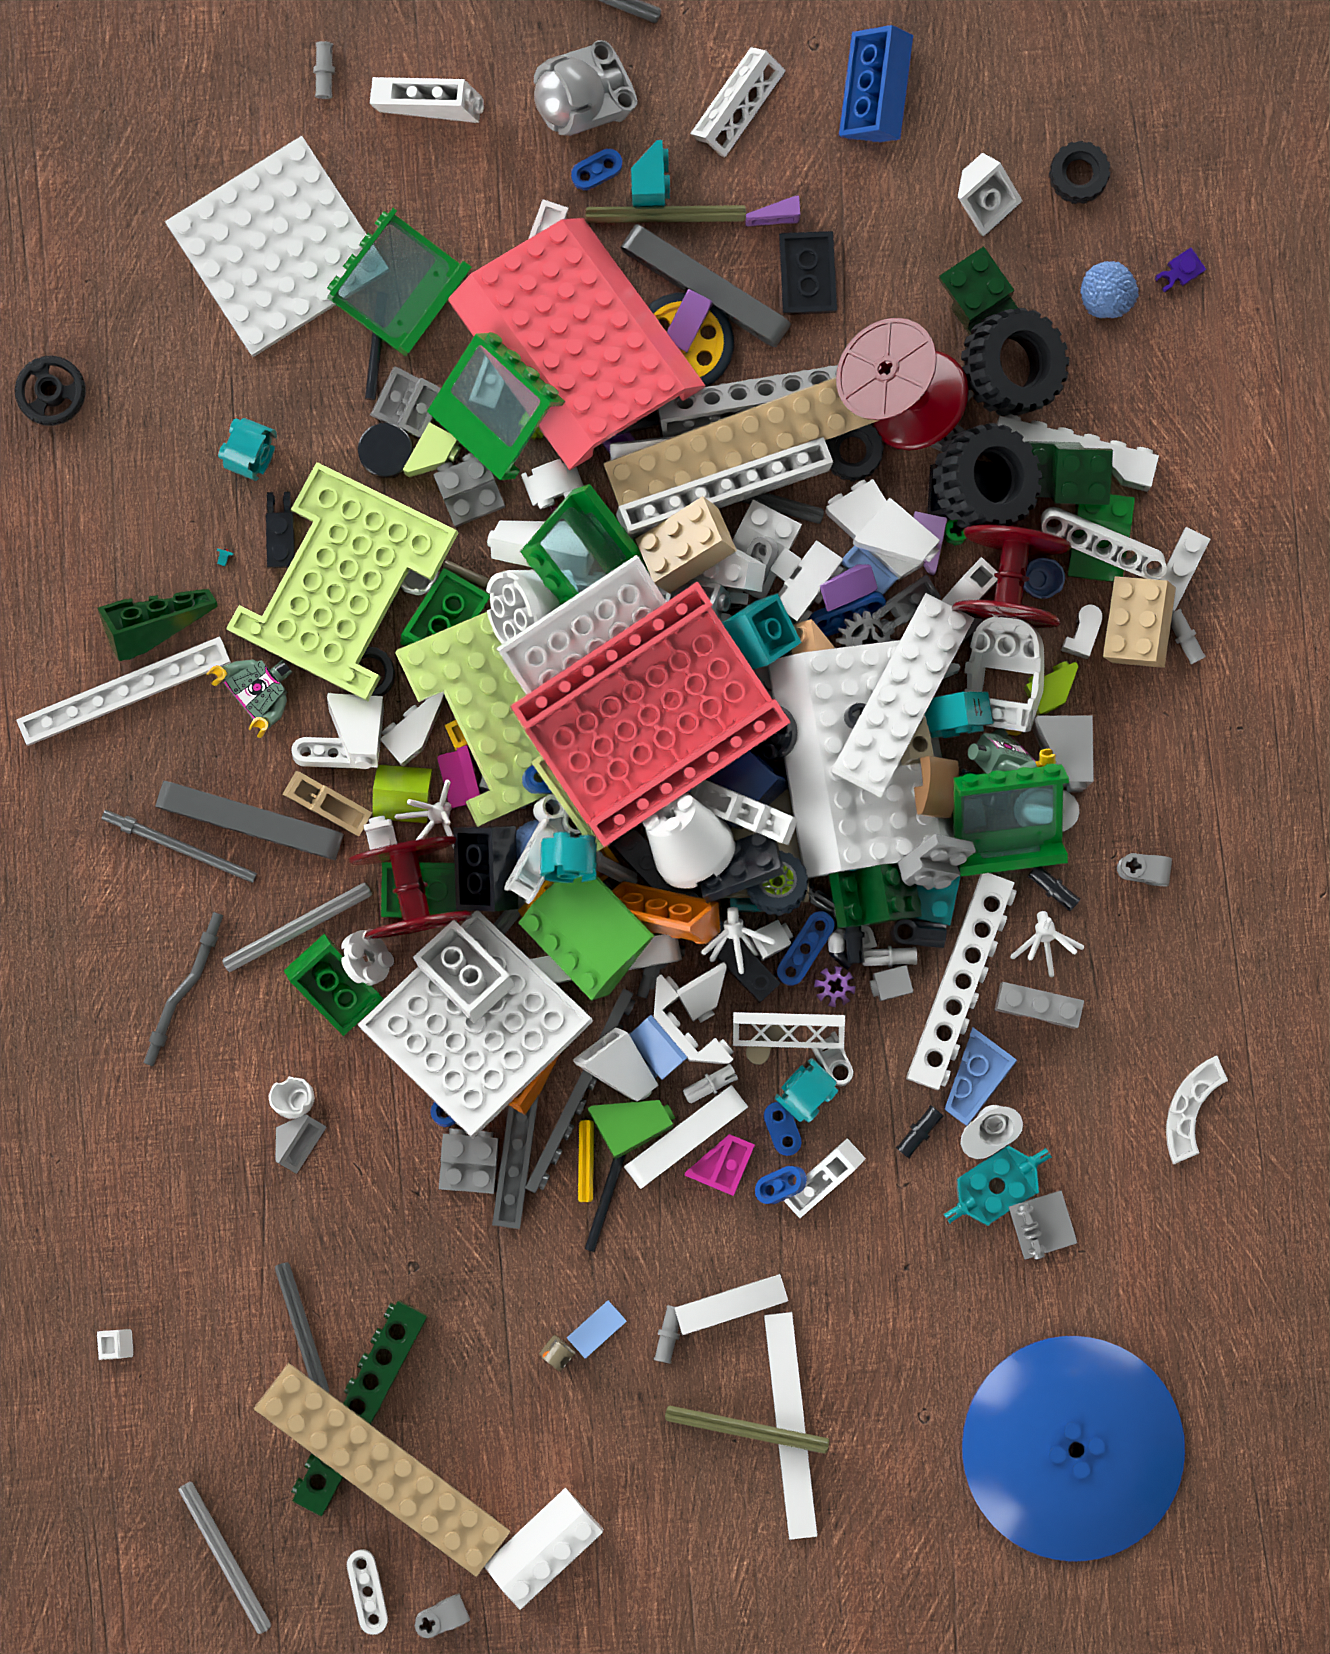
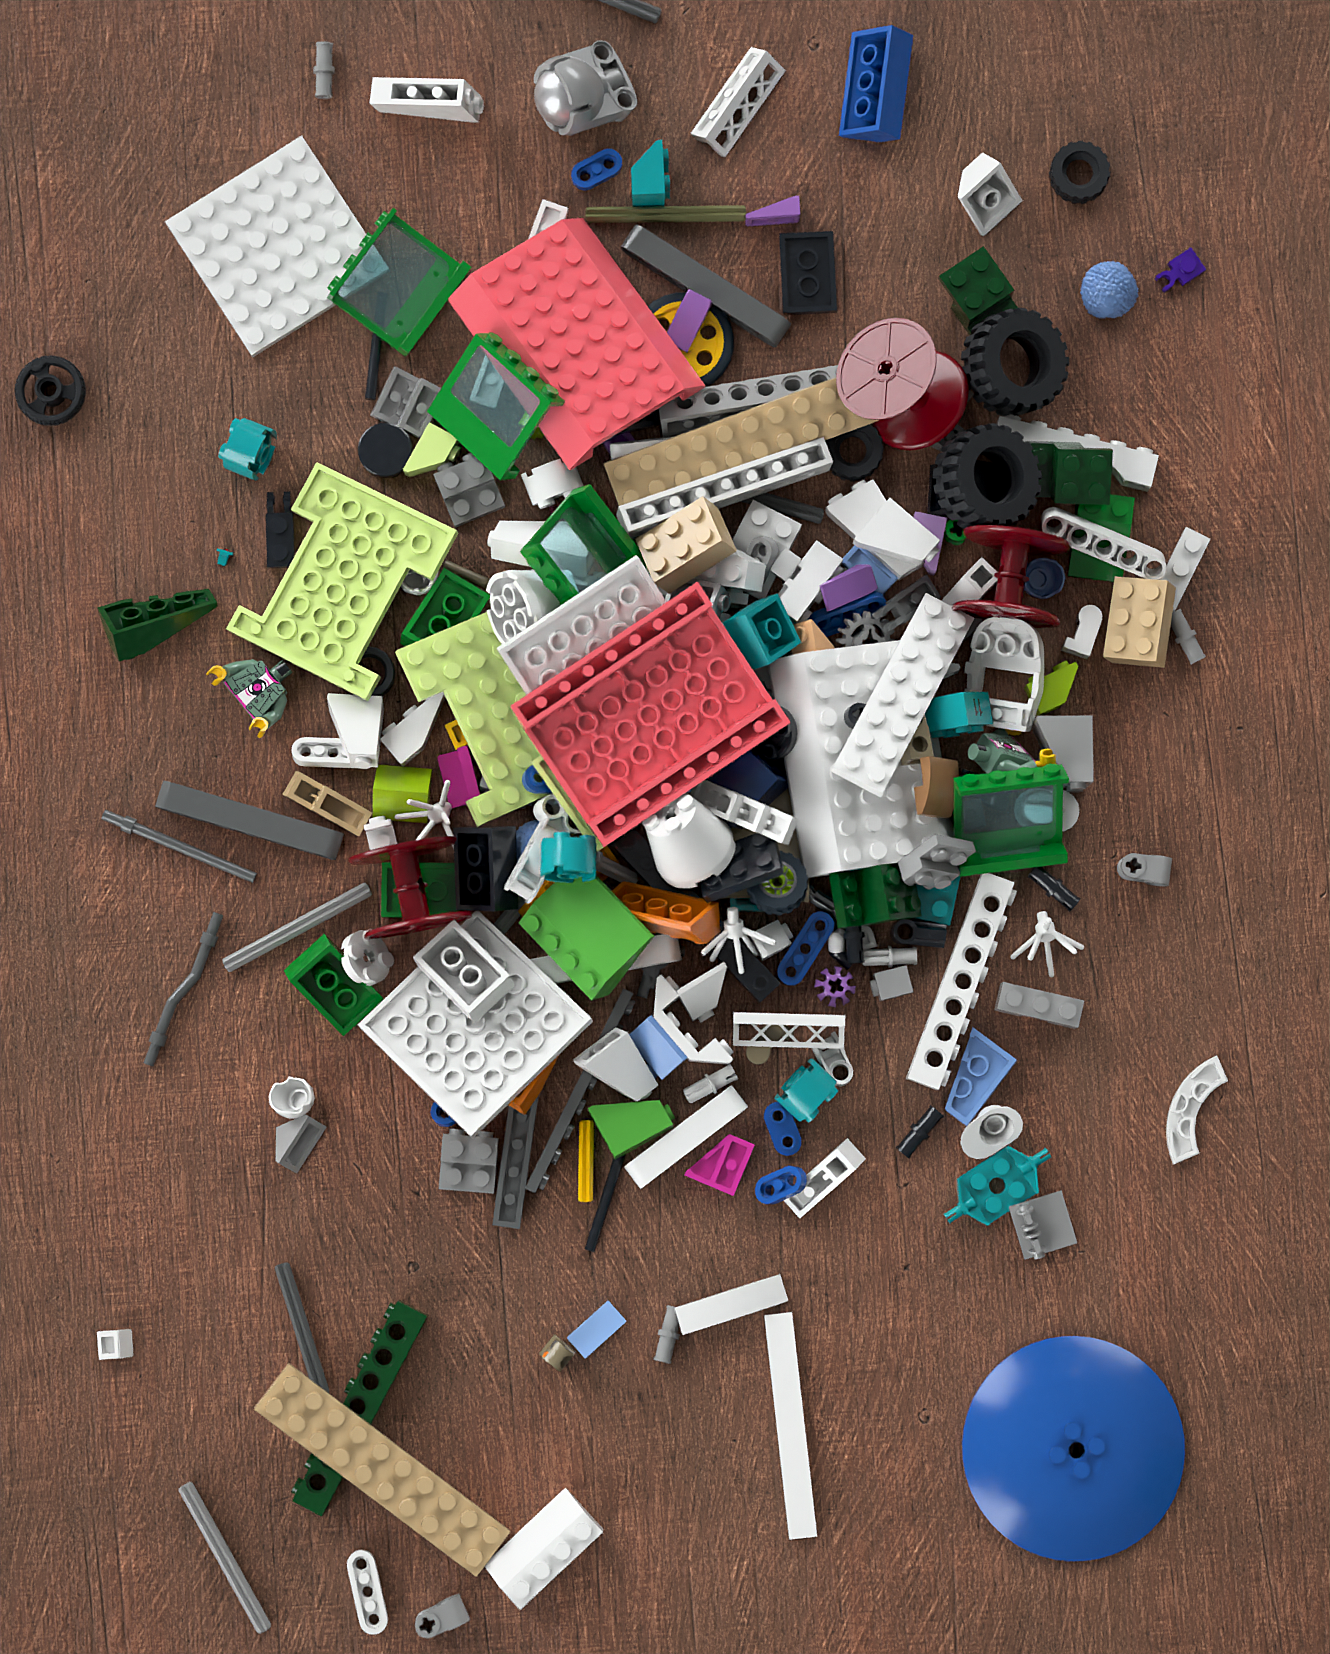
white plate [17,637,231,746] -> none
olive axle [665,1406,829,1453] -> none

